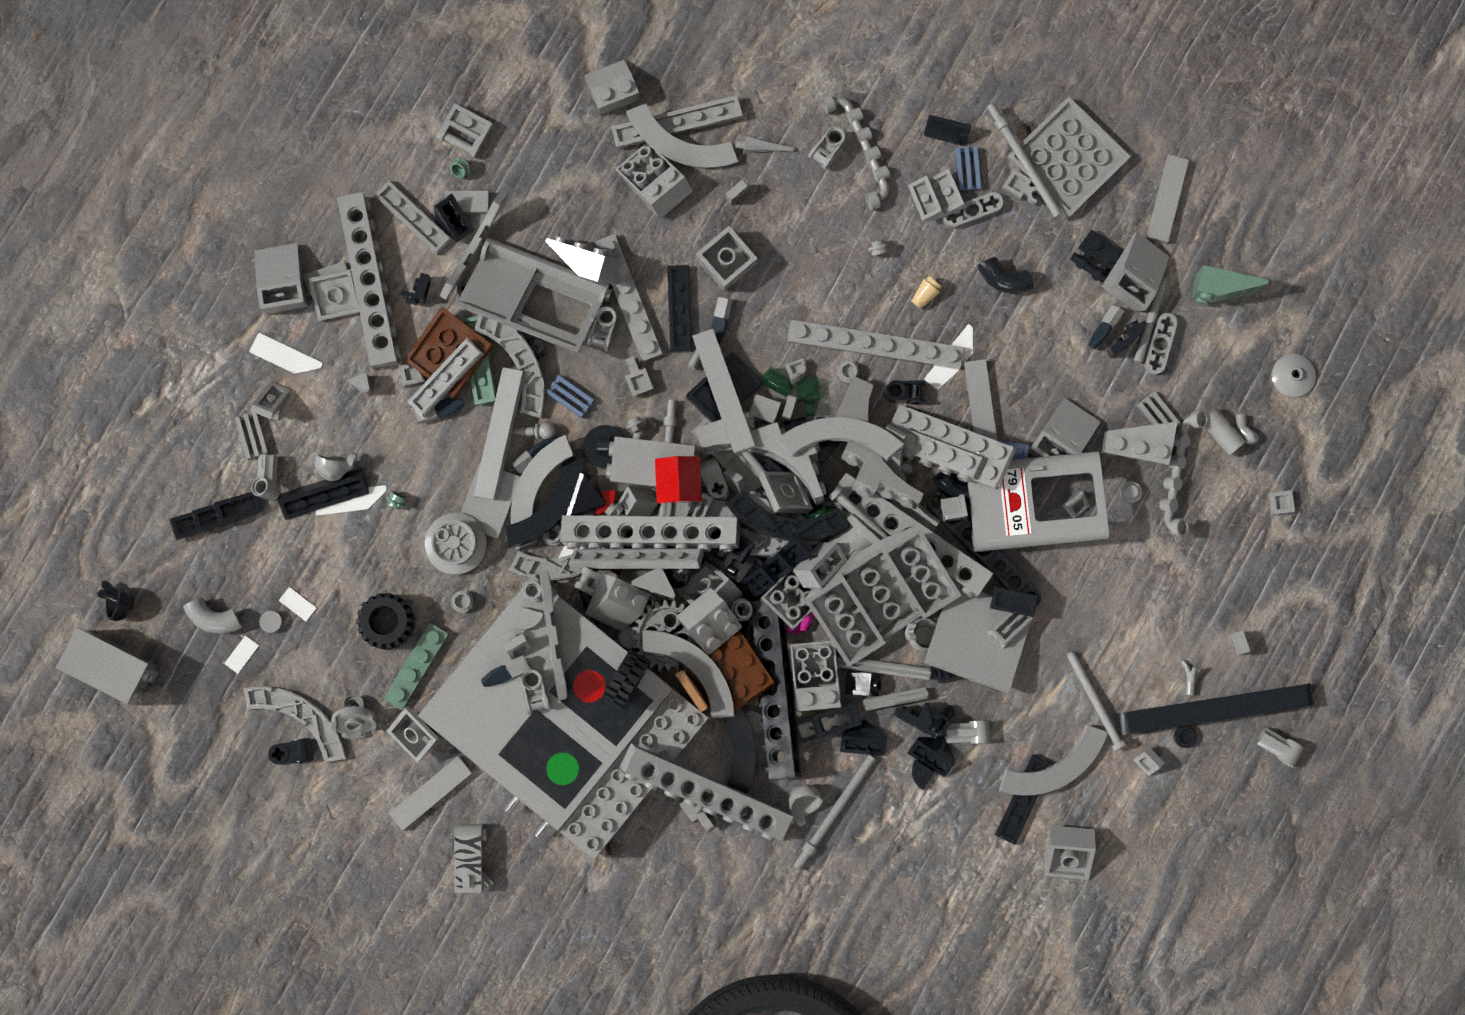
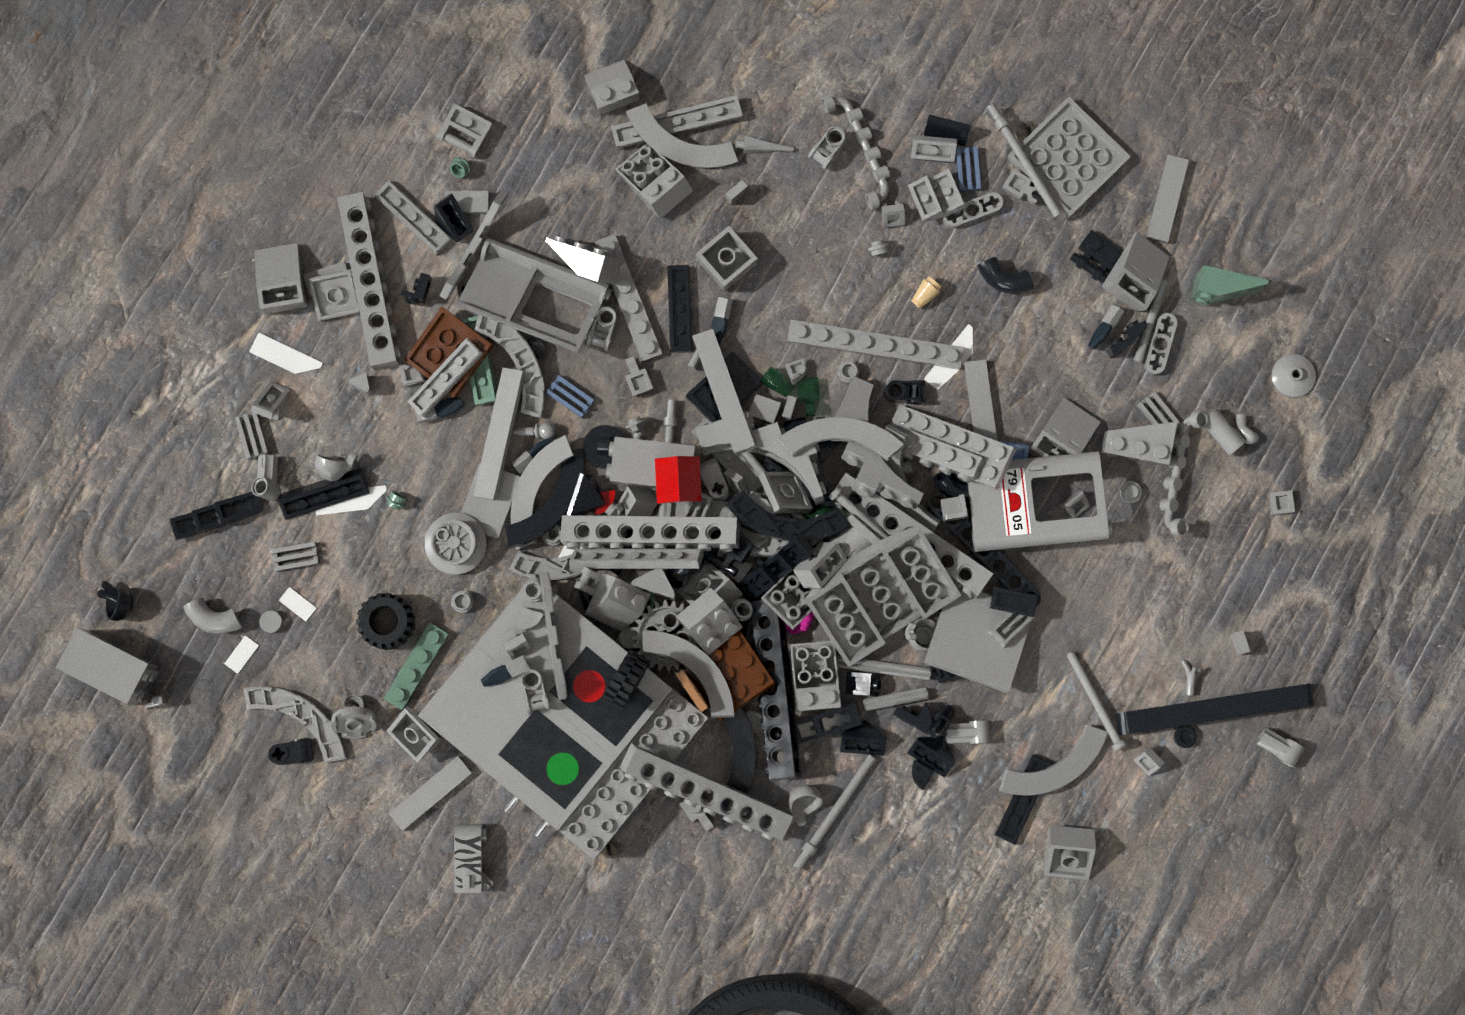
none -> light grey tile [144,695,168,709]
none -> light grey tile [271,542,319,572]
none -> light grey tile [881,201,905,228]
none -> light grey plate [911,135,957,162]

